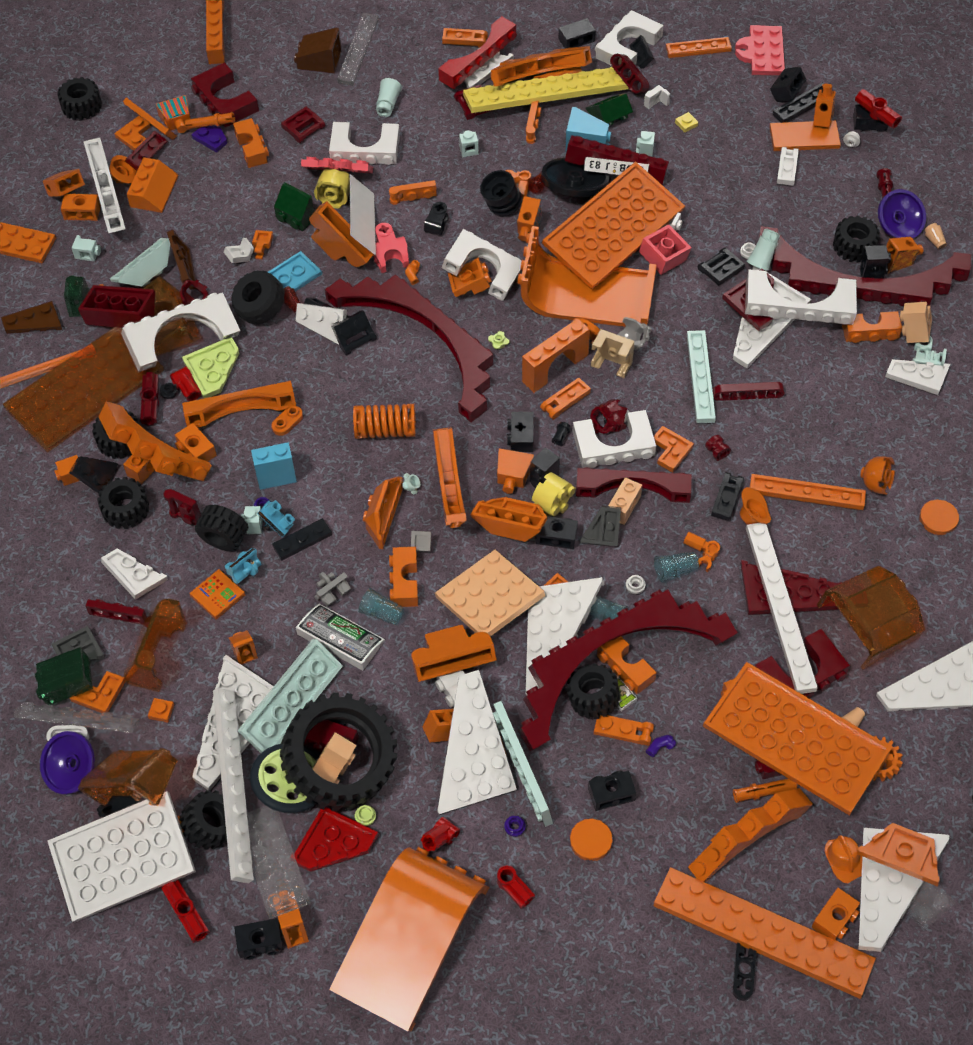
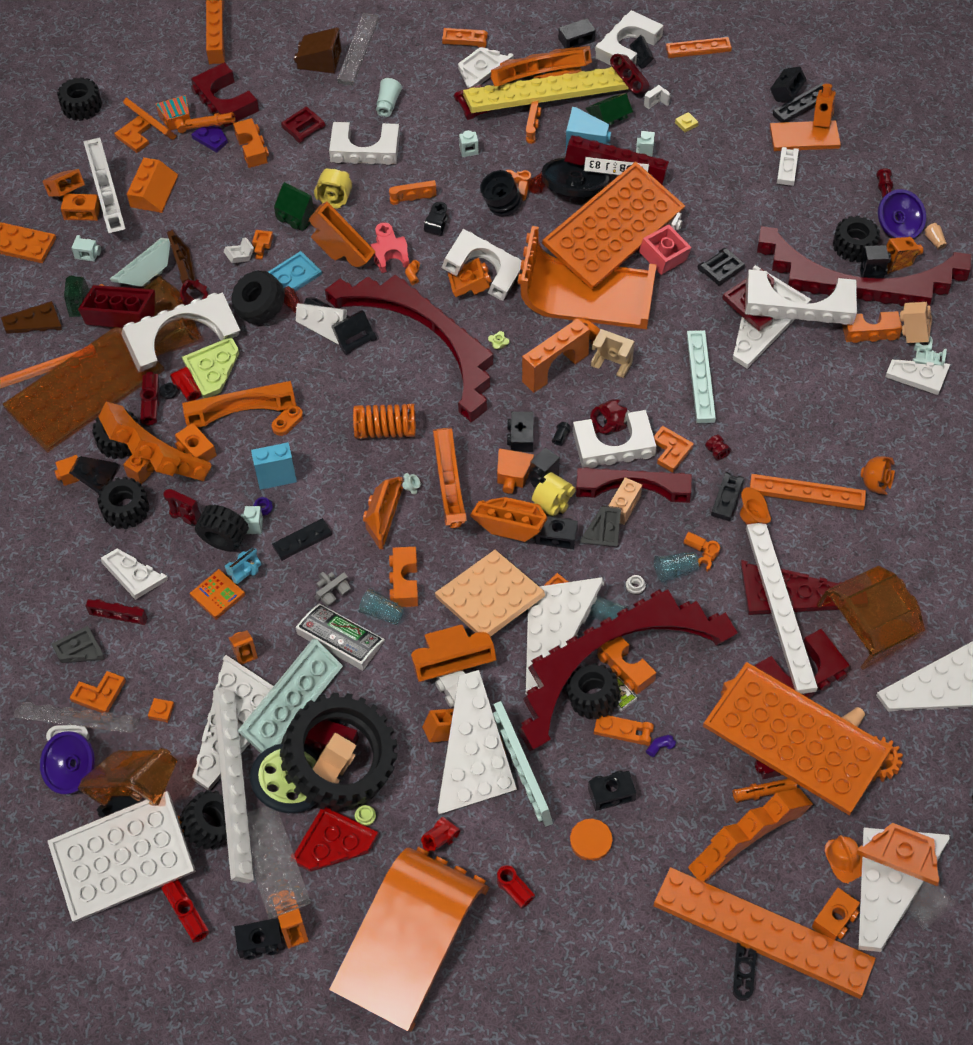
clear green brick [35,647,93,706] -> none
orange piece [109,155,136,184] -> none
clear orange windscreen [123,599,187,692] -> none
dark red tile [125,130,168,171] -> none
medium azure hips [257,500,295,537] -> none
coral plate [301,157,373,174] -> none
white sticker [350,174,376,255] -> none
light grey tile [411,531,431,551] -> none
red arch [438,16,517,89] -> none
dark purple plate [504,816,525,837] -> none
orange torso [517,196,542,241] -> none
orange plate [540,378,591,420] -> none
light grey helmet [617,317,651,350] -> none
dark red beam [712,382,785,401] -> none
coral plate [735,25,785,75] -> none
white plate [740,242,756,259] -> none
light aqua plant [747,229,780,271] -> none
white plate [843,131,860,147] -> none
black brick [853,104,889,131] -> none
red piece [855,89,902,129] -> none
orange tile [919,499,959,535] -> none

